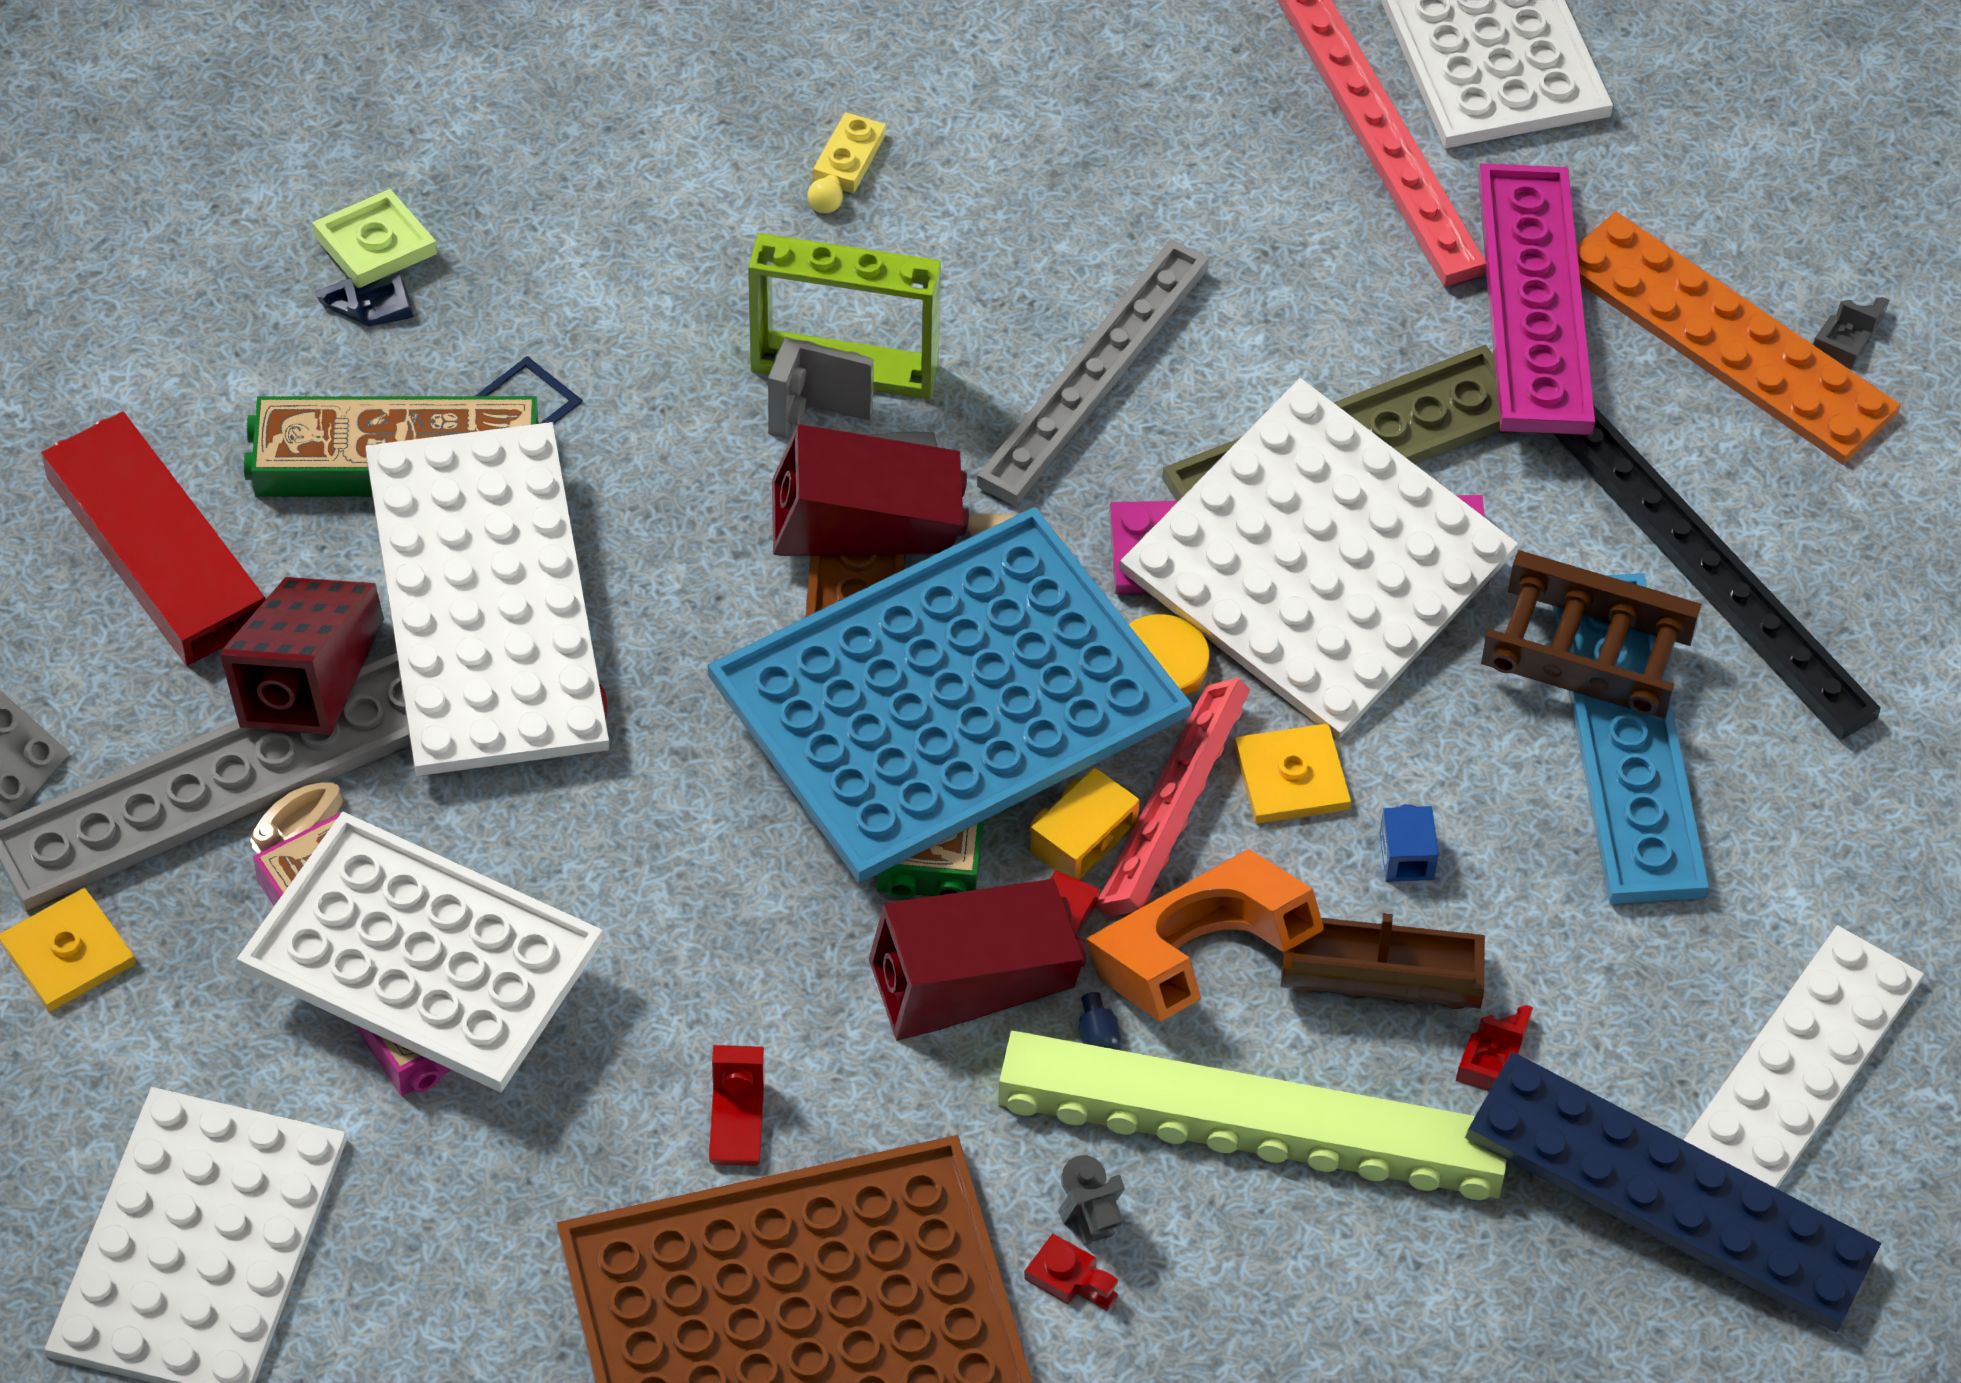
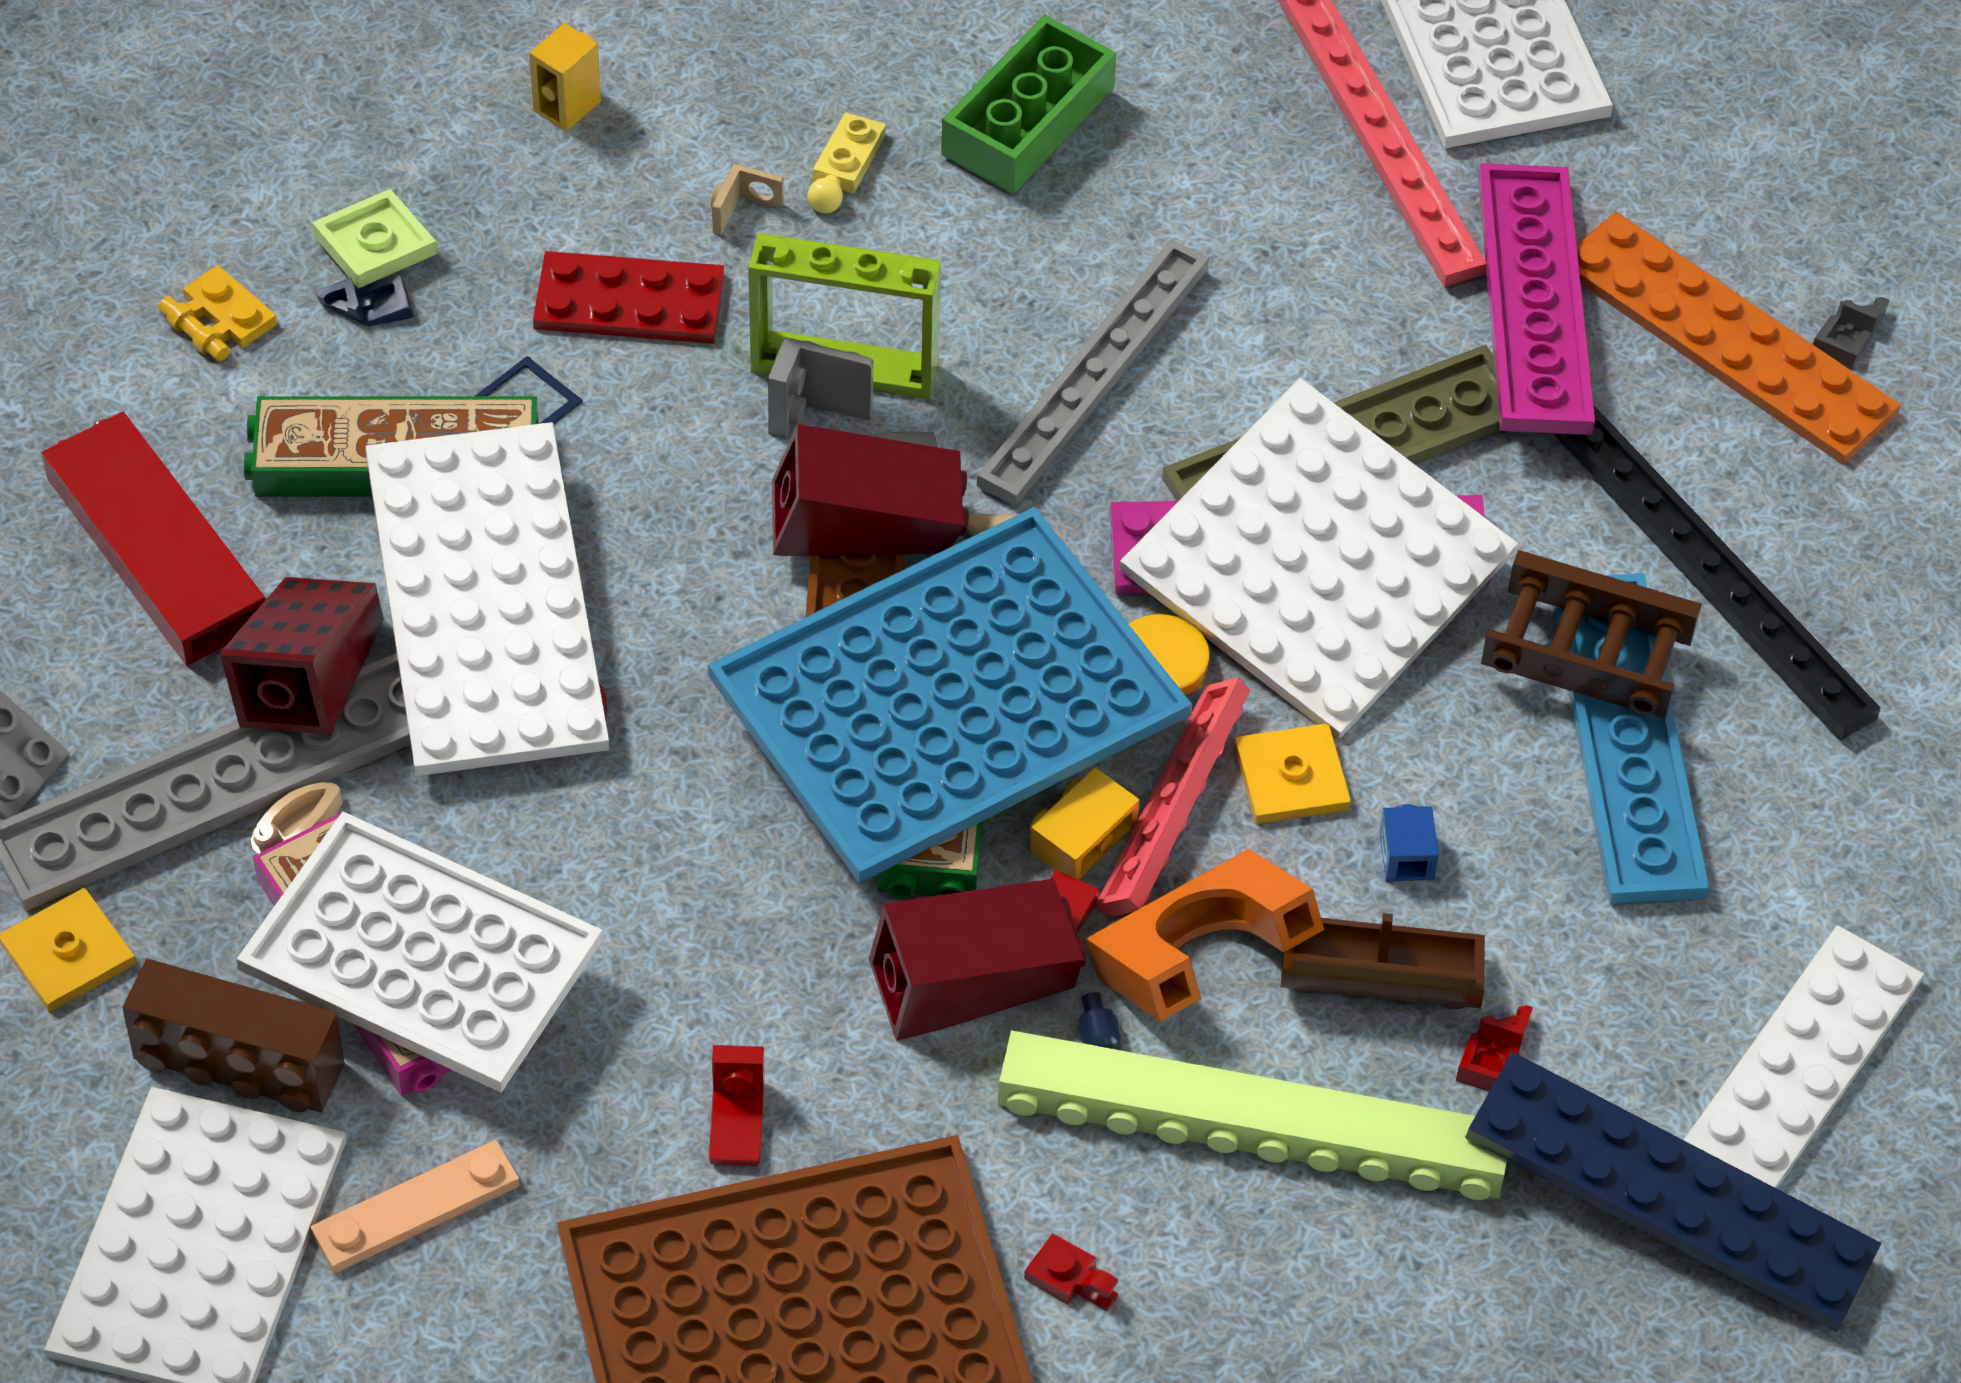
dark grey hips [1058,1155,1125,1245] -> none
none -> reddish brown brick [122,958,345,1113]
none -> yellow plate [158,265,277,362]
none -> light nougat plate [310,1140,520,1274]
none -> yellow brick [529,23,601,131]
none -> red plate [533,251,725,344]
none -> tan bracket [711,163,784,235]
none -> bright green brick [941,14,1117,195]

